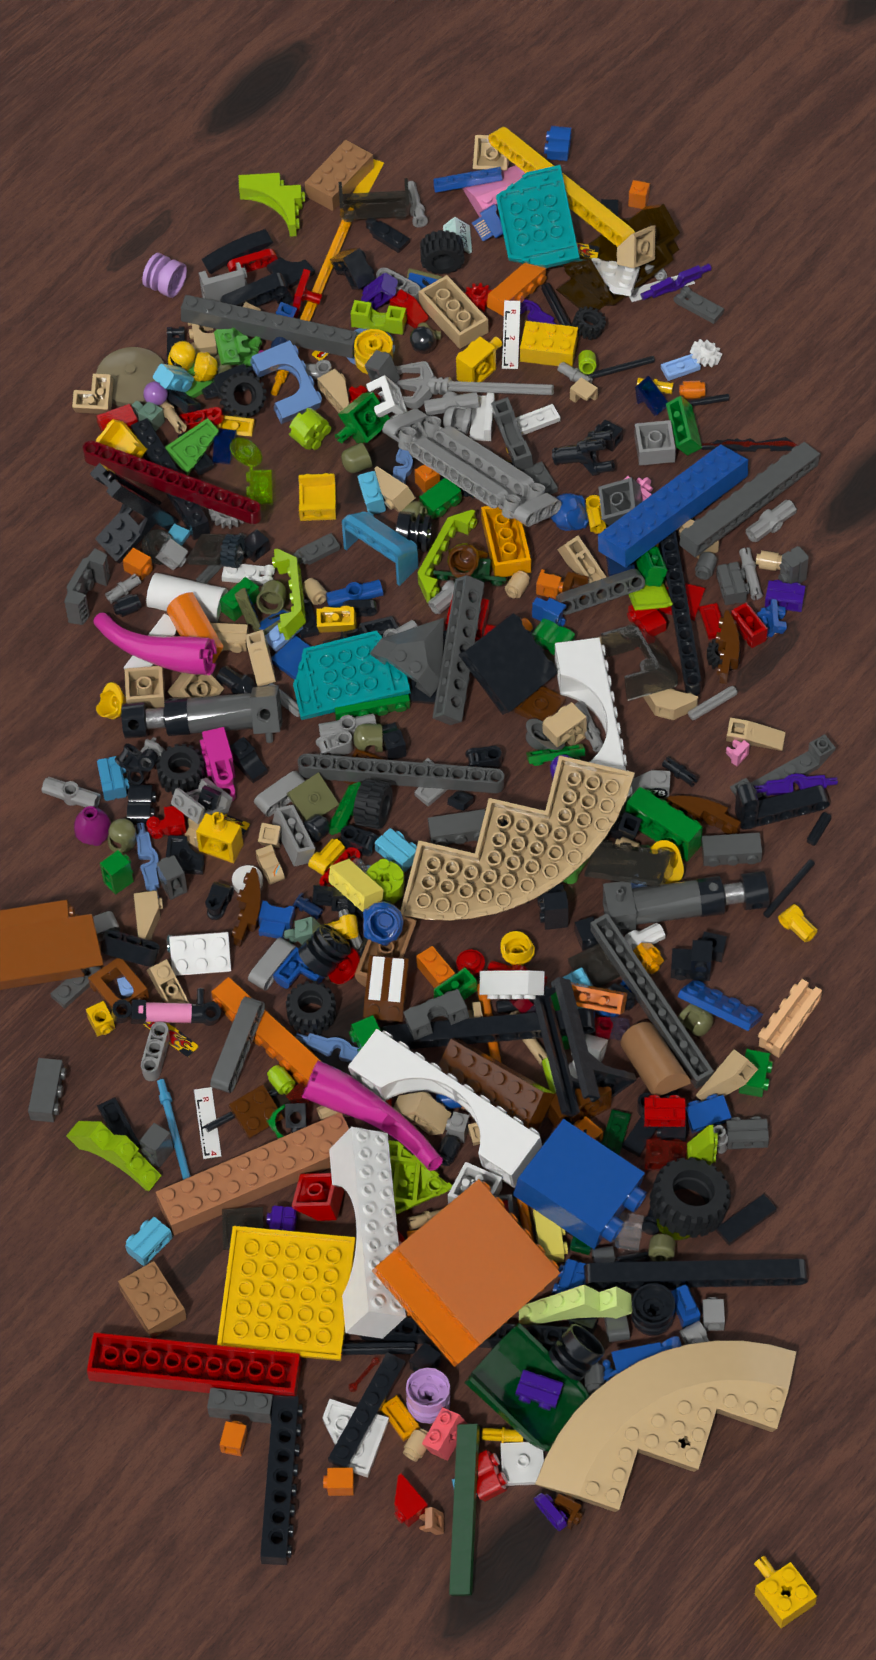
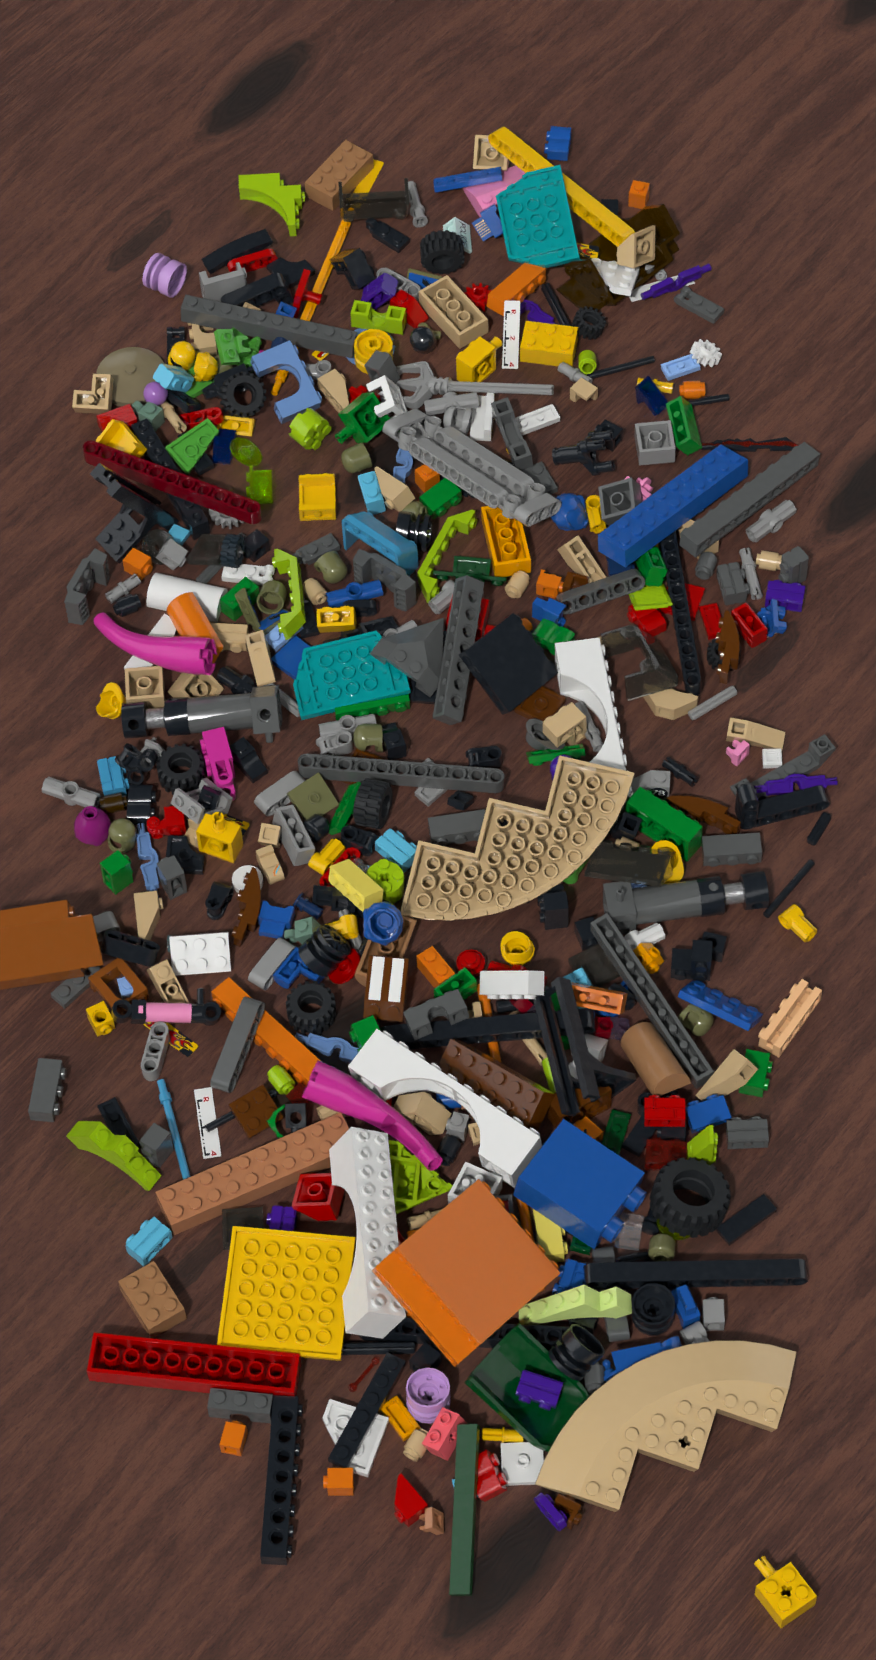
reddish brown piece [448,543,488,578] -> none
light grey pin [713,1125,728,1154] -> none
none -> dark brown brick [99,792,128,814]
none -> olive helmet [314,551,348,584]
none -> dark grey plate [353,549,417,612]
none -> white tile [762,749,782,768]

